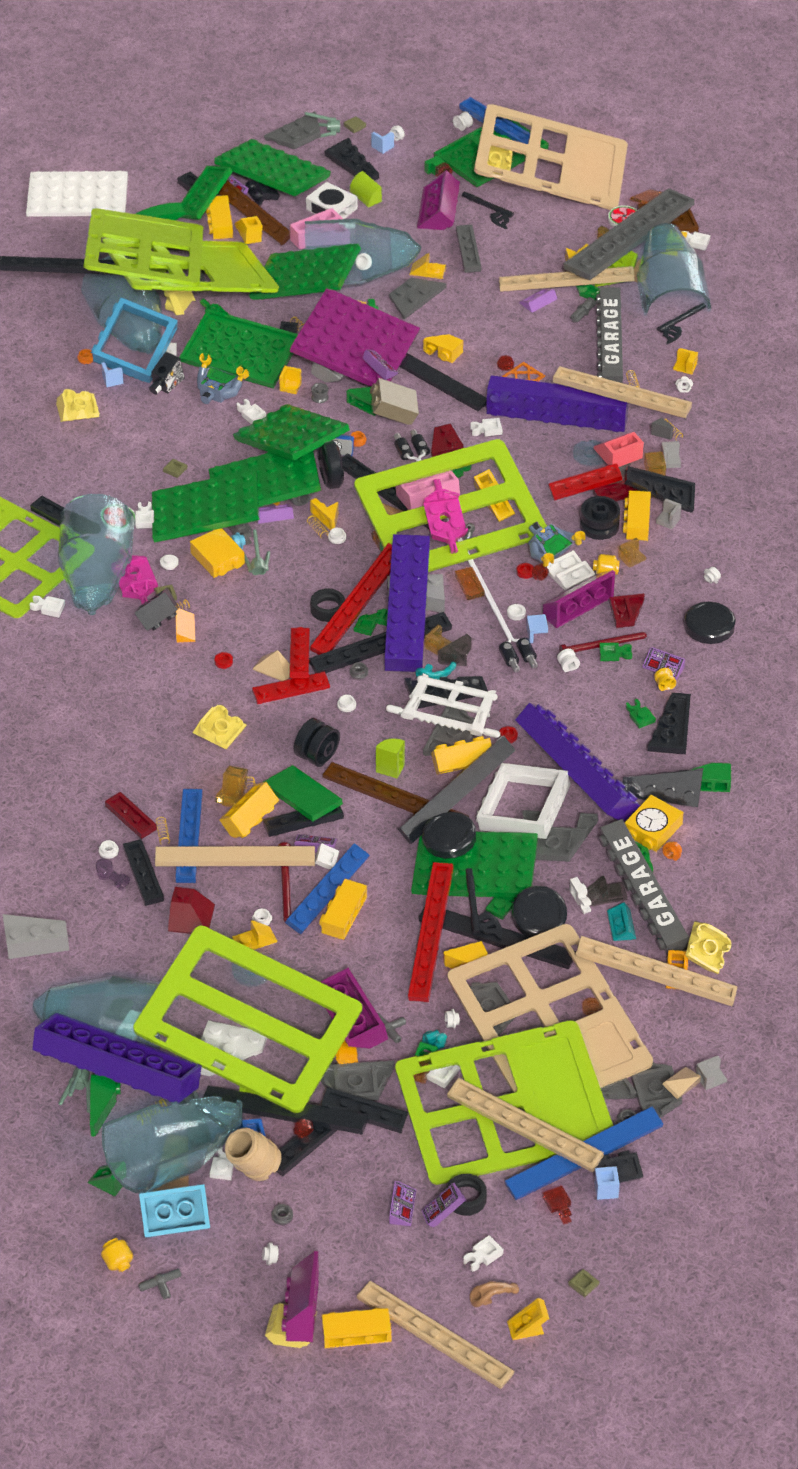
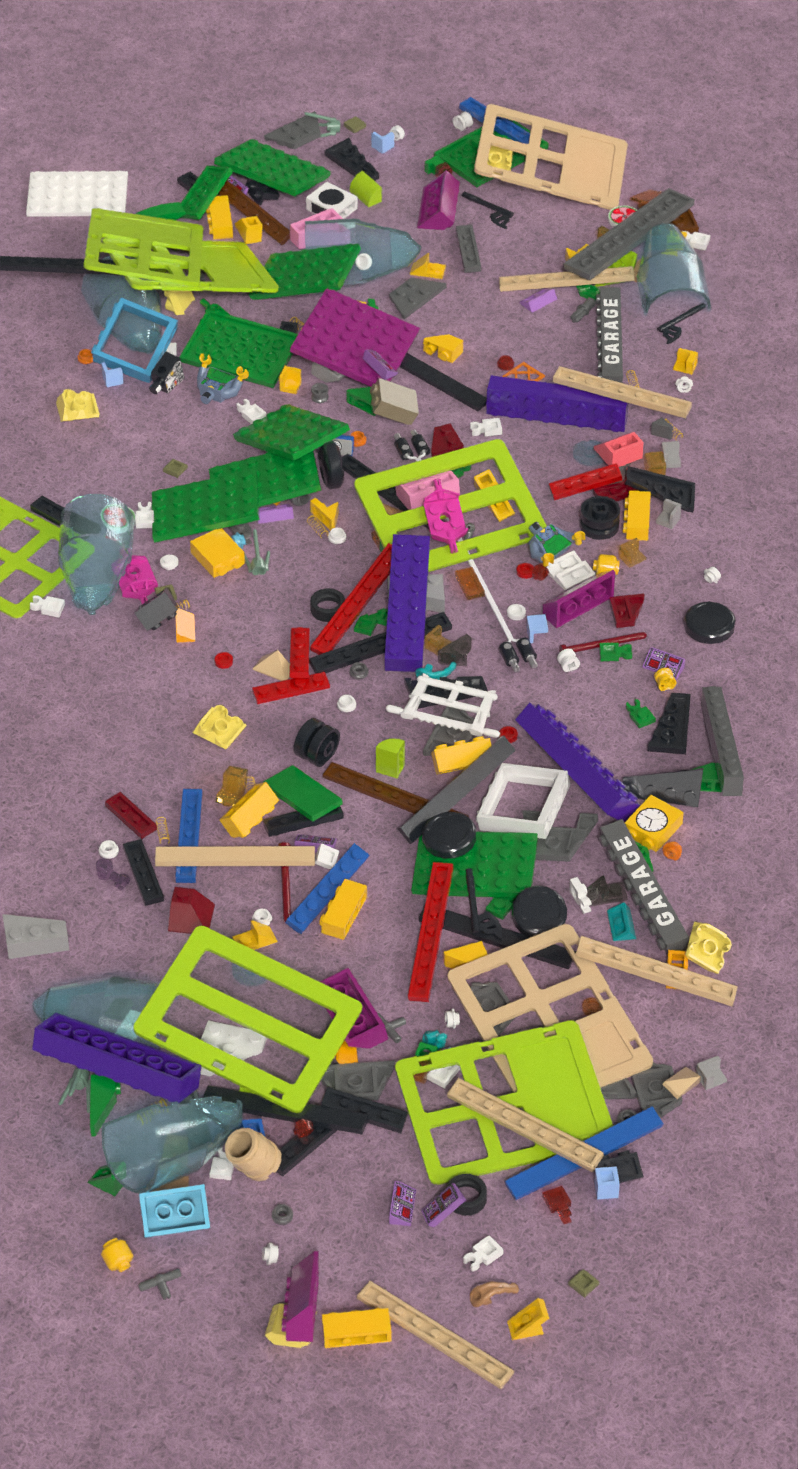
none -> dark grey brick [701,686,744,796]

